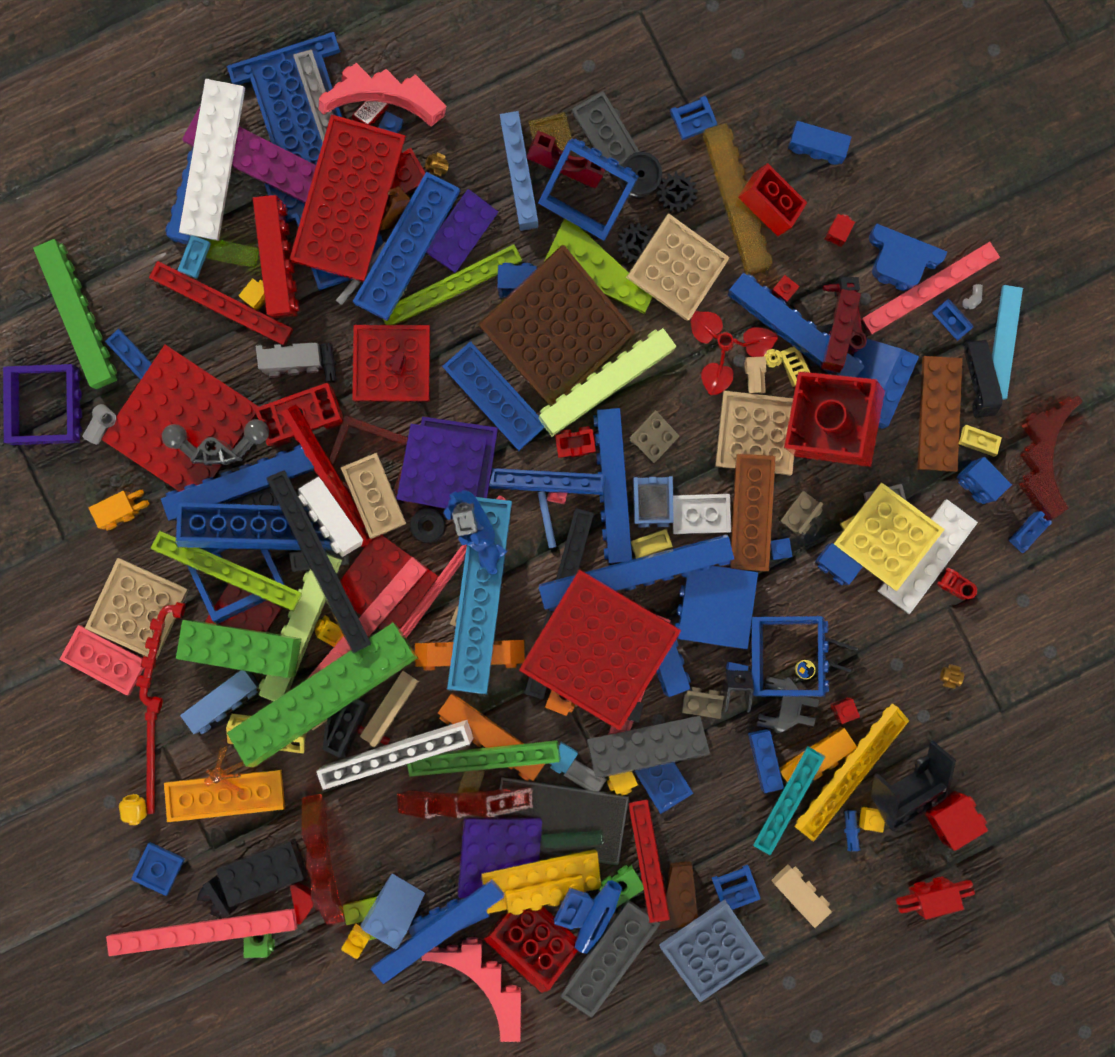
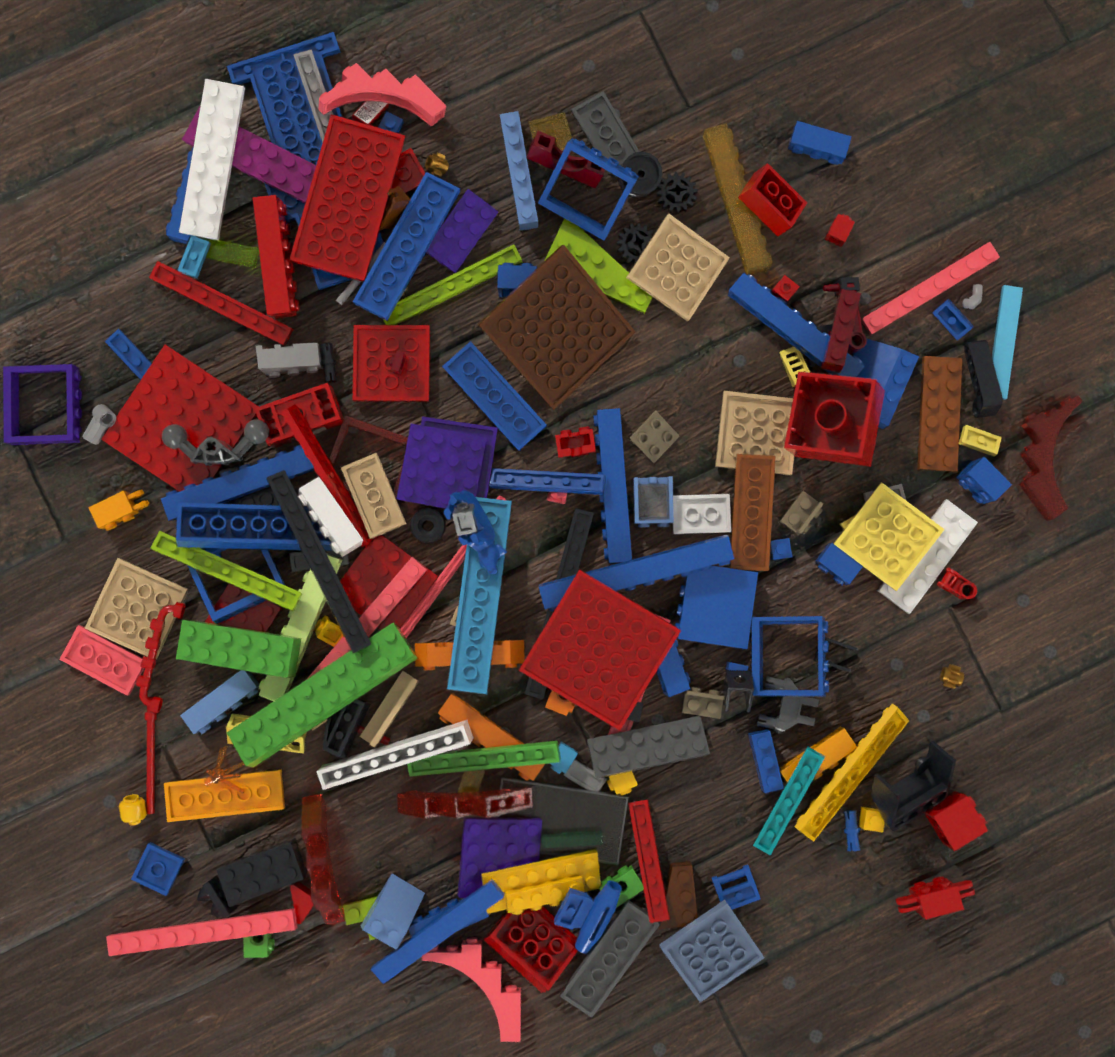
bright green brick [33,239,117,389] -> none
yellow brick [239,278,265,311] -> none
yellow bracket [341,924,372,959] -> none
medium blue bar [538,491,556,549] -> none
yellowish green brick [539,328,676,437] -> none
light yellow tile [631,529,673,559] -> none
blue tile [634,762,693,814] -> none
blue plate [670,96,718,141] -> none
red plant [691,311,778,395] -> none
tan piece [745,356,766,395] -> none
light yellow plate [764,349,782,368] -> none
tan brick [771,865,832,928] -> none
tile [795,660,815,679] -> none
red brick [830,697,860,724] -> none
blue brick [869,224,947,291] -> none
blue hinge [1008,511,1052,553] -> none

